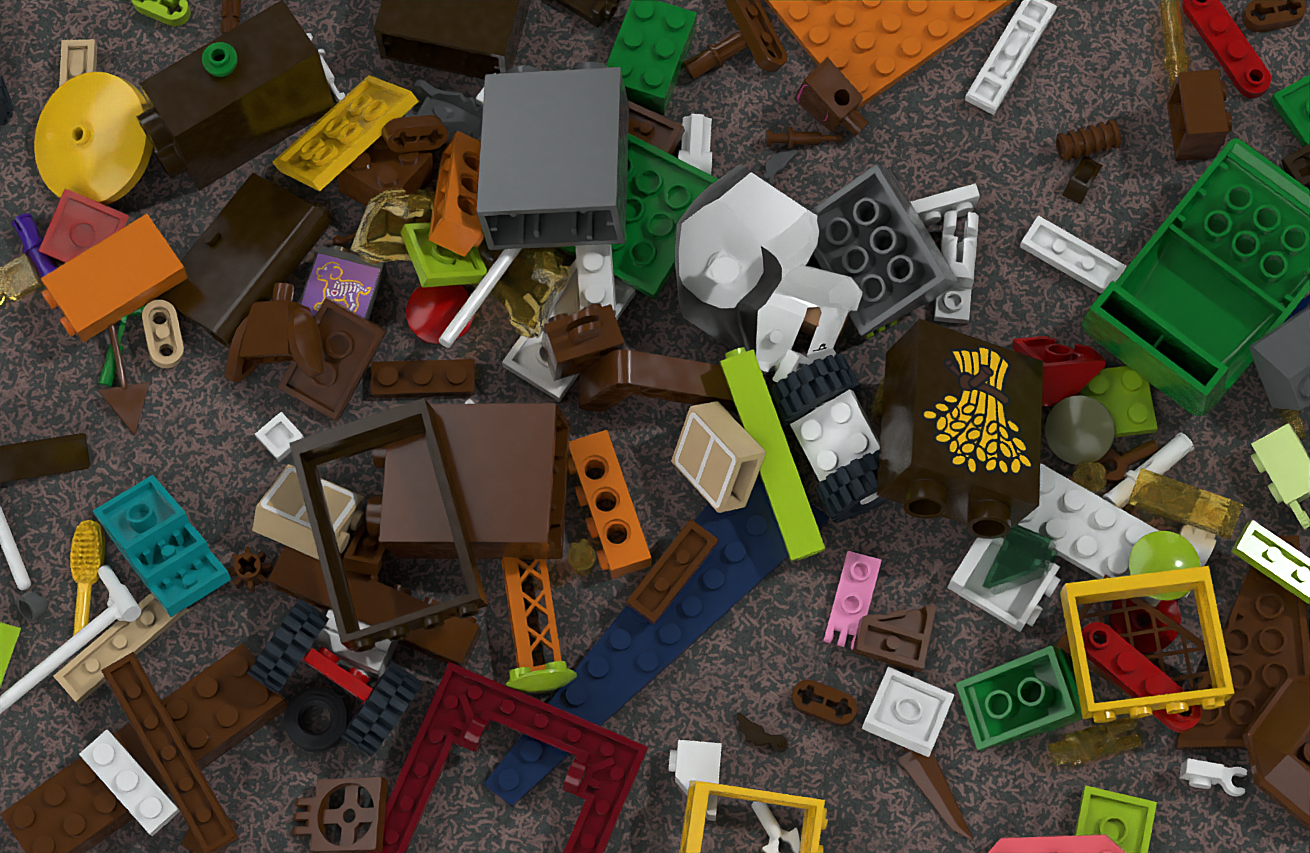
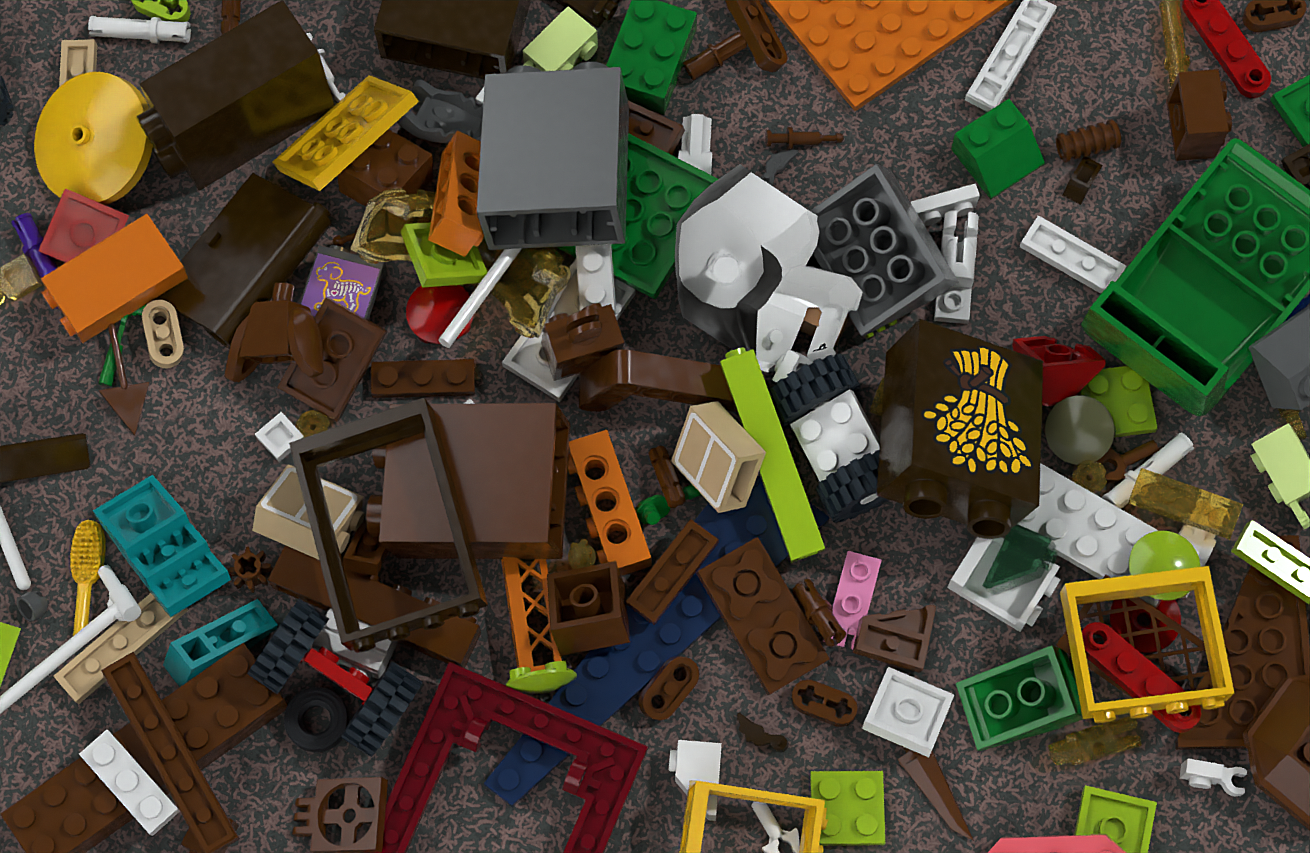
green plate [202,42,238,77] -> none
reddish brown beam [382,115,448,153] -> none
reddish brown torso [794,57,869,137] -> none
none -> white pin [88,16,191,44]
none -> teal slope [163,599,278,687]
none -> clear yellow plate [296,410,330,438]
none -> yellowish green hinge [522,6,598,71]
none -> reddish brown brick [547,561,630,656]
none -> green piece [635,484,701,525]
none -> reddish brown plate [639,656,699,720]
none -> reddish brown axle [648,445,686,508]
none -> reddish brown piece [696,537,830,695]
none -> reddish brown pin [792,579,846,646]
none -> lime plate [810,771,885,846]
none -> green slope [951,99,1045,200]

